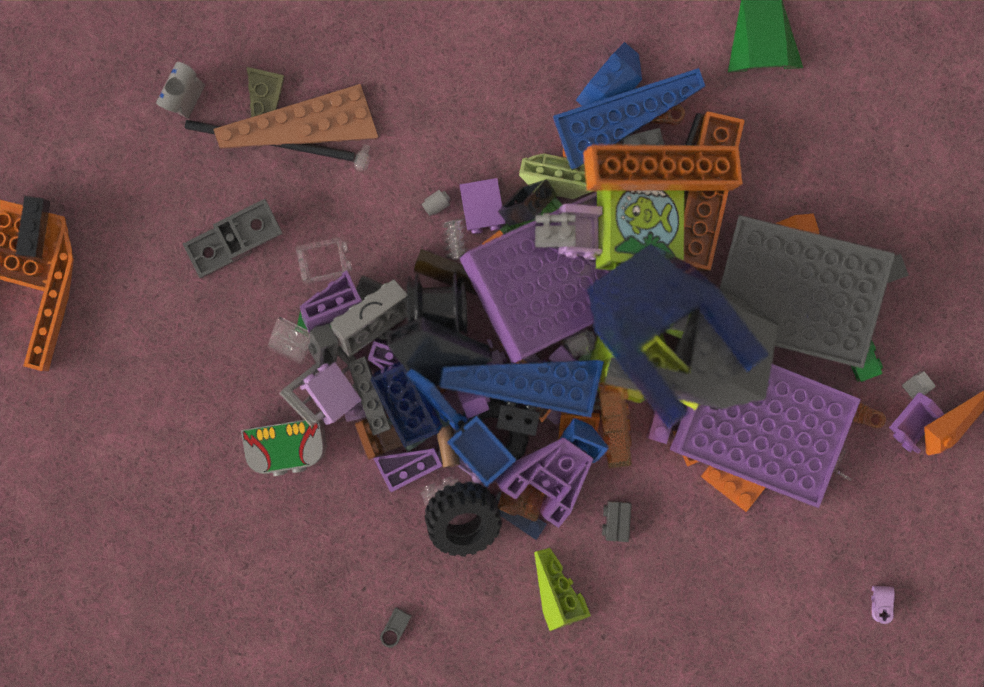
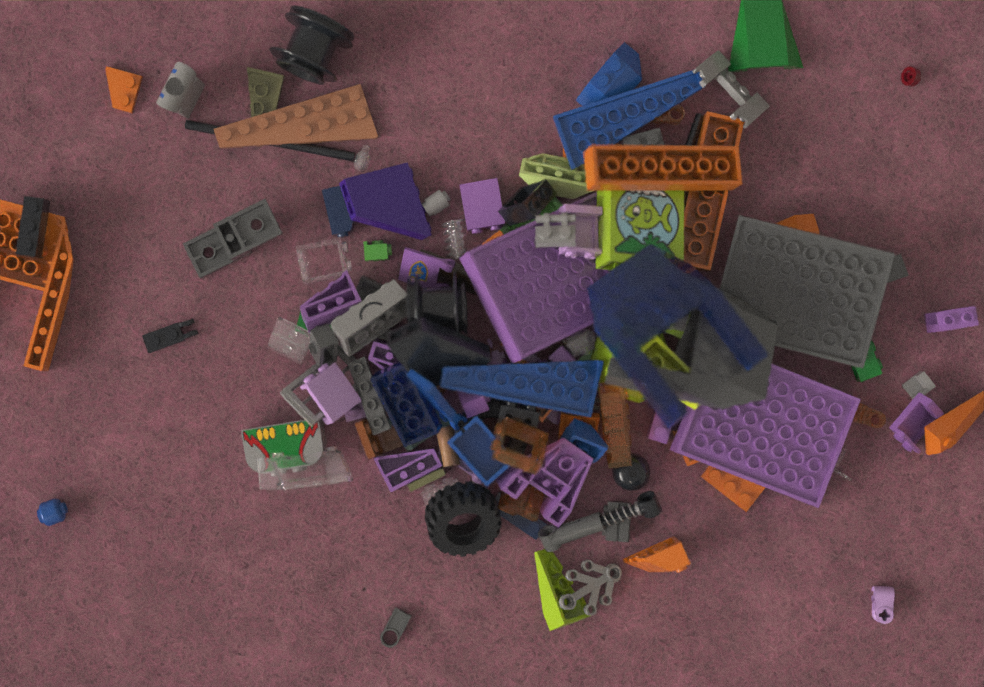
none -> blue head [37,498,68,526]
none -> orange wing [105,66,143,113]
none -> black hinge [142,319,198,354]
none -> clear windscreen [257,446,353,490]
none -> black wheel [269,5,355,85]
none -> dark blue slope [322,186,355,239]
none -> dark purple slope [339,162,431,240]
none -> bright green brick [363,240,392,262]
none -> medium lavender flag [398,247,455,288]
none -> olive tile [408,466,447,492]
none -> clear orange window [491,417,549,475]
none -> piece [538,491,662,552]
none -> light grey plant [559,560,622,615]
none -> black cylinder [612,453,651,491]
none -> orange wedge [622,536,690,573]
none -> light grey wedge [692,50,770,128]
none -> dark red tile [901,66,921,87]
none -> medium lavender panel [924,306,979,333]

